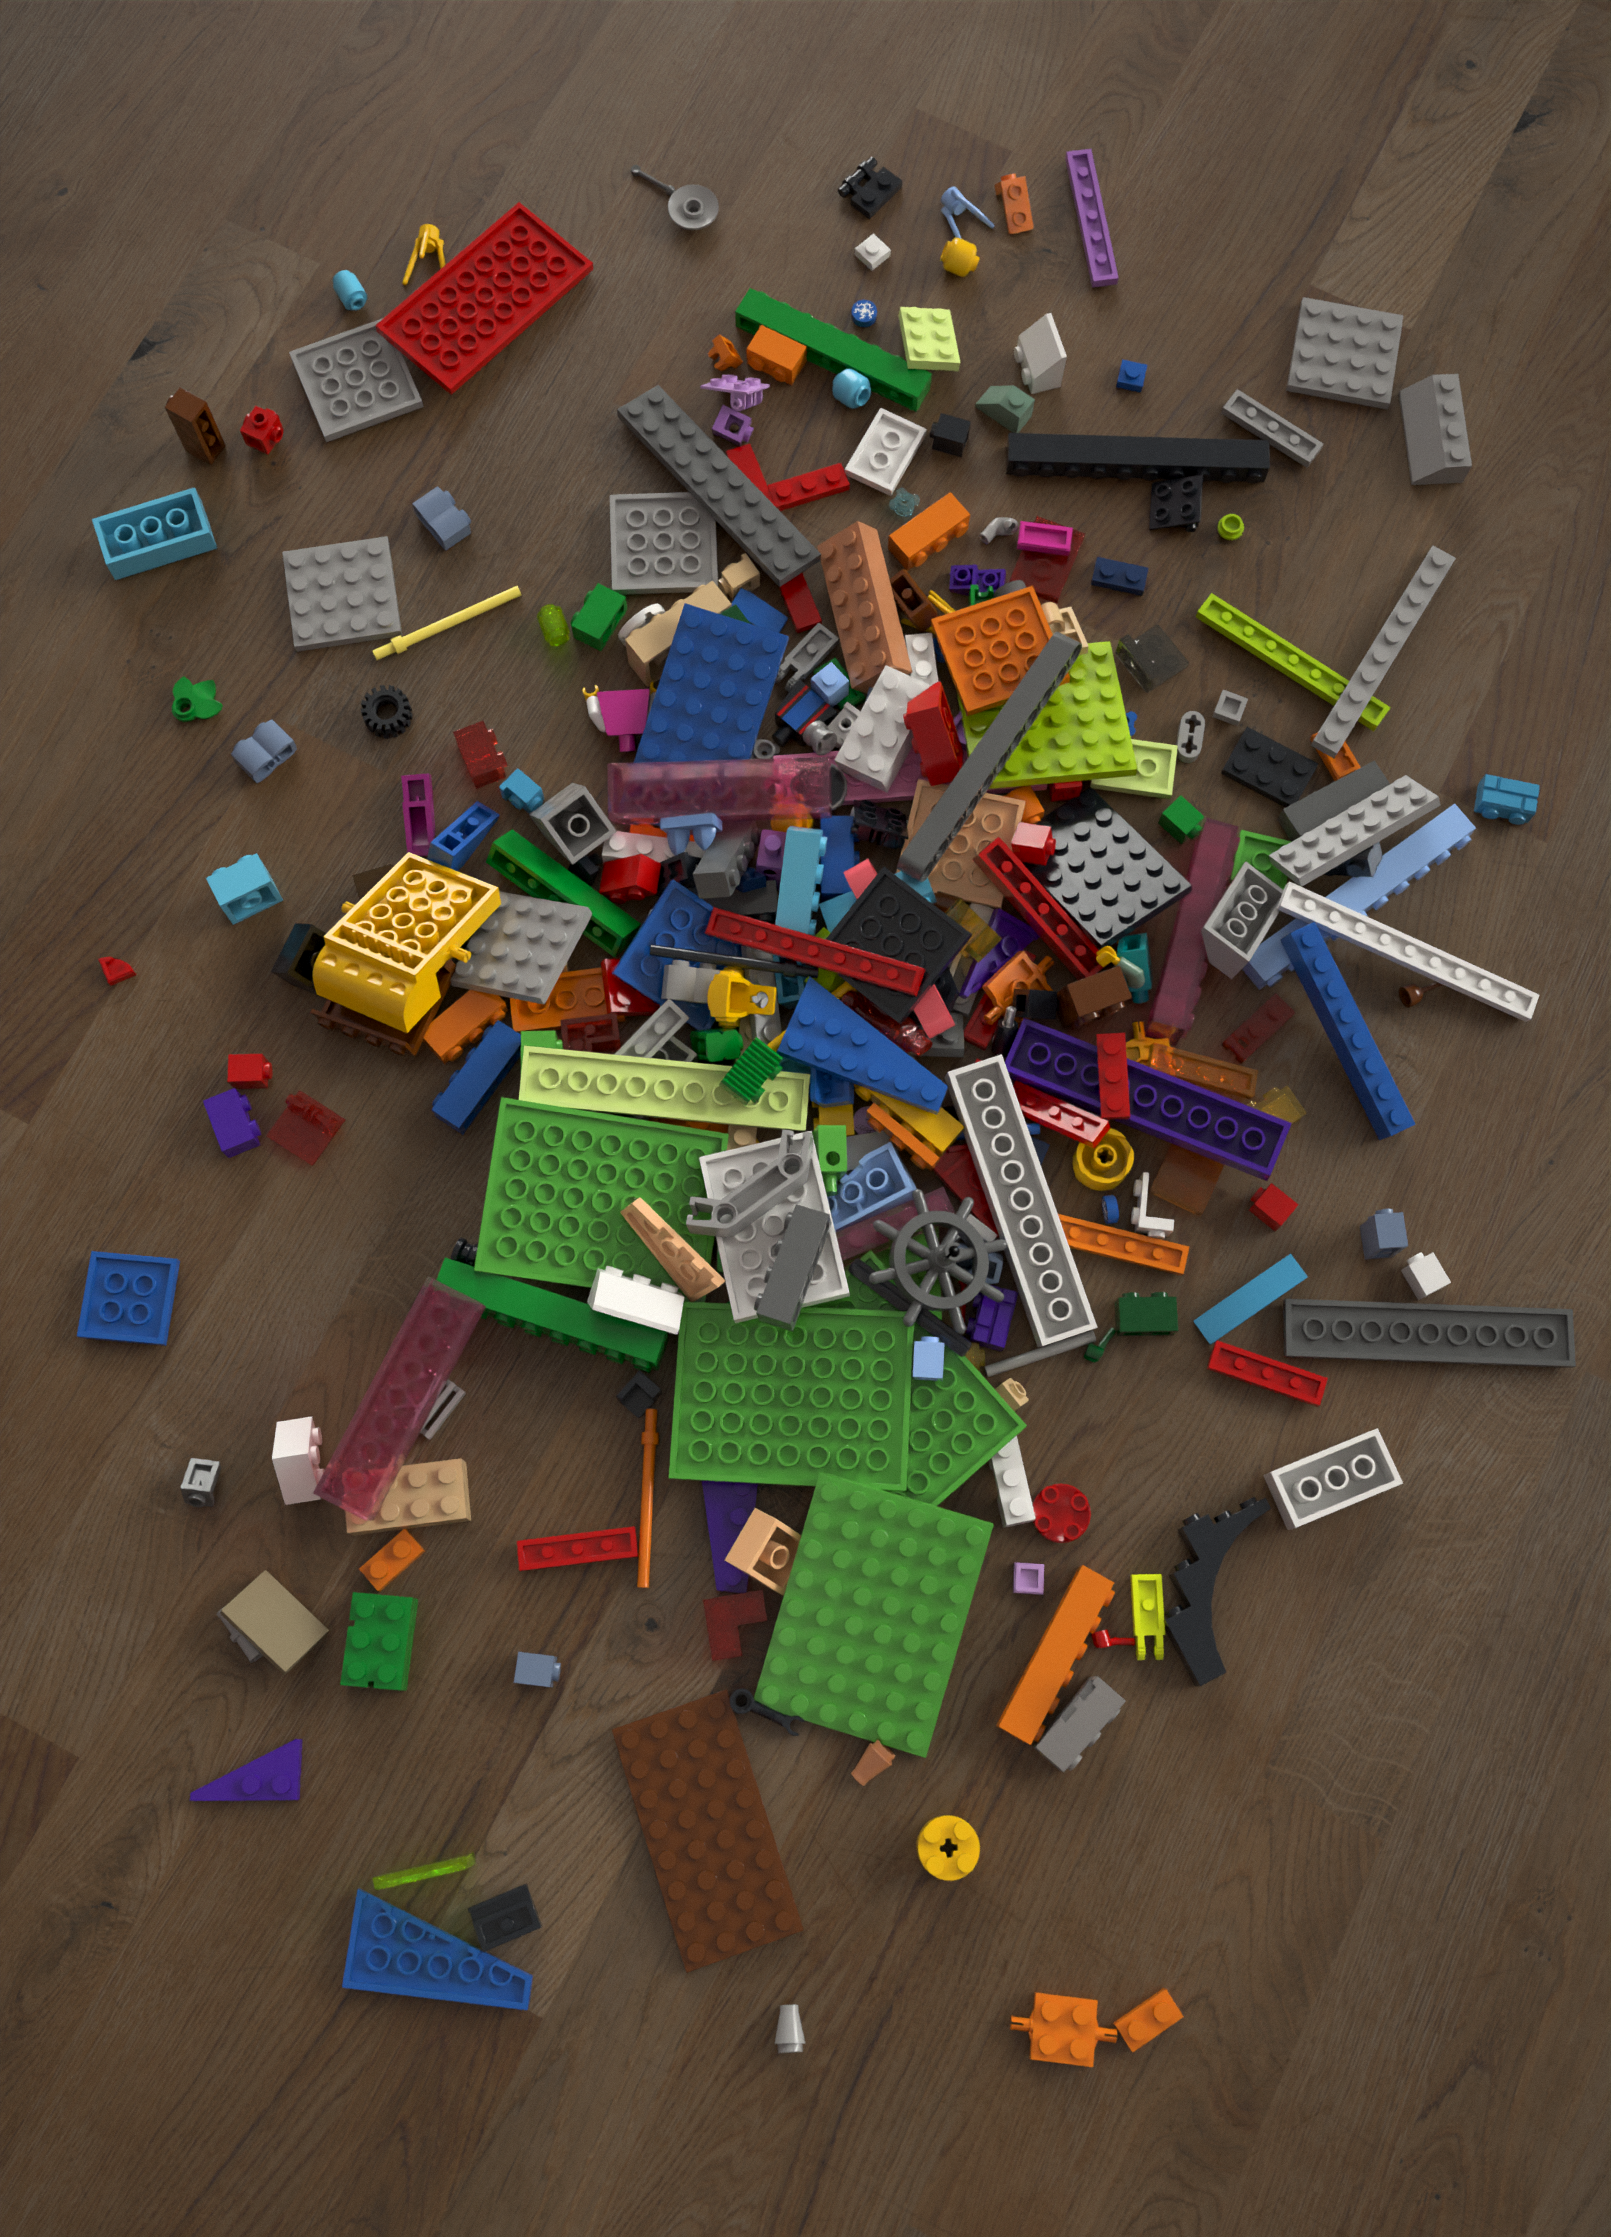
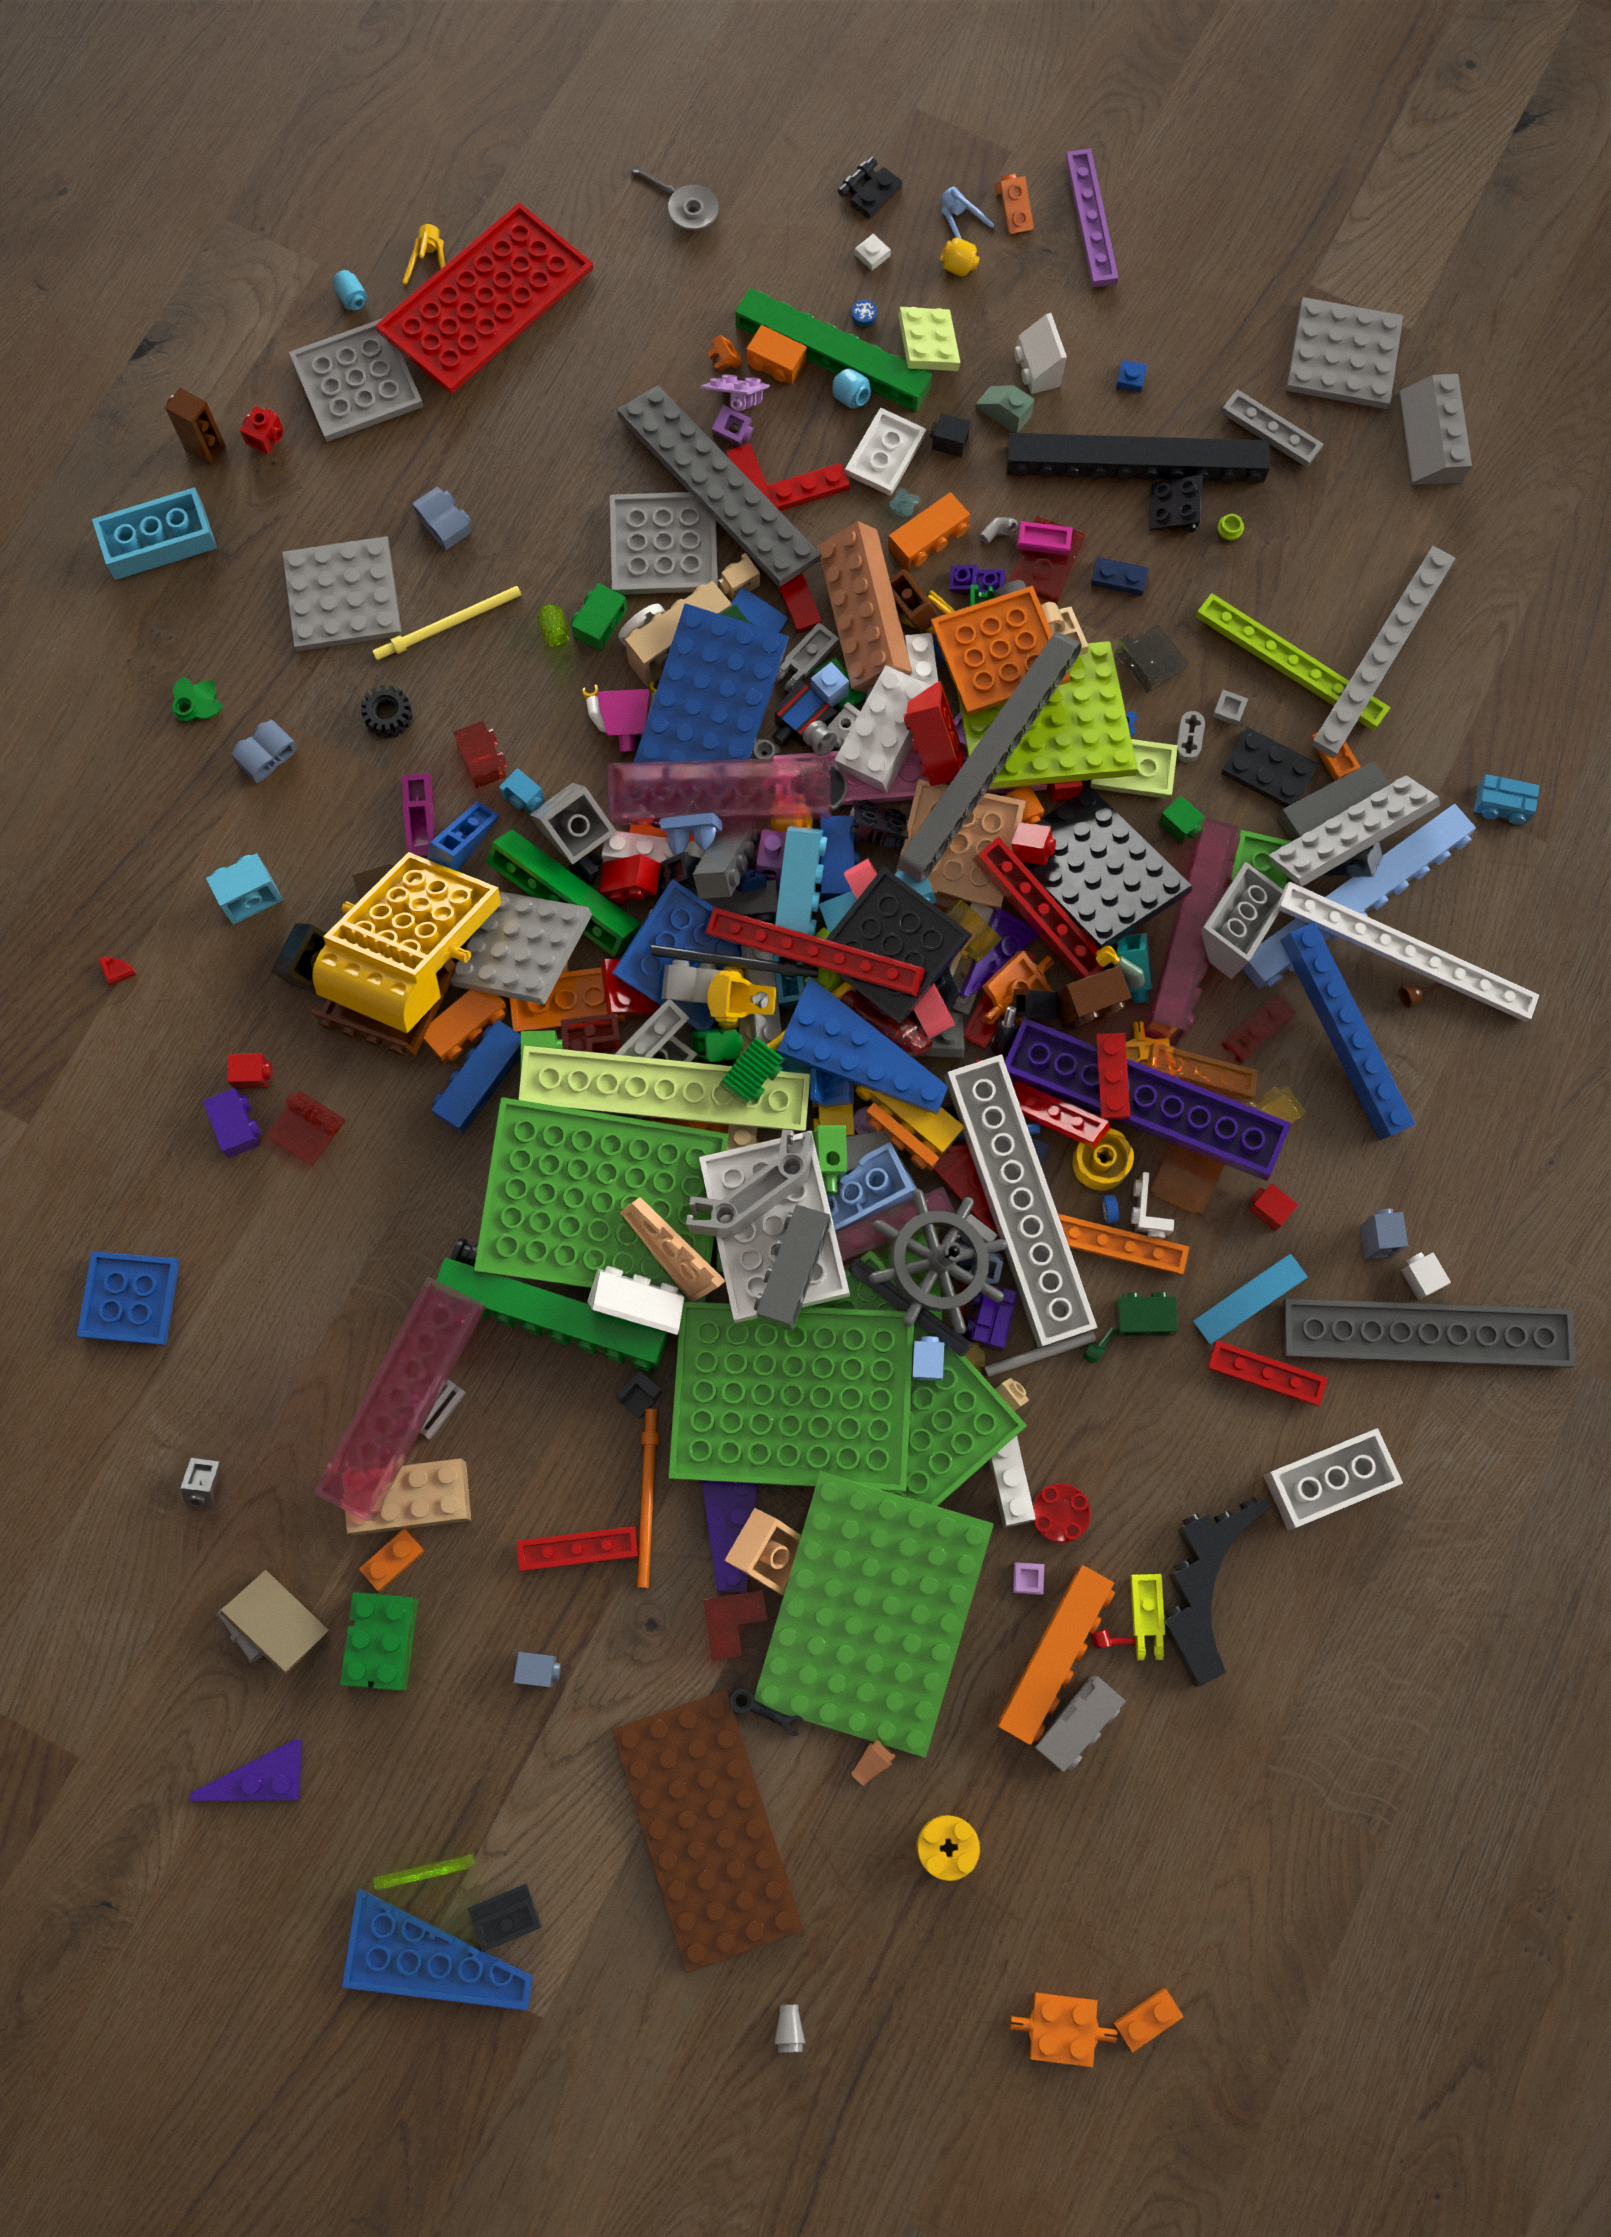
white brick [272,1417,327,1505] -> none

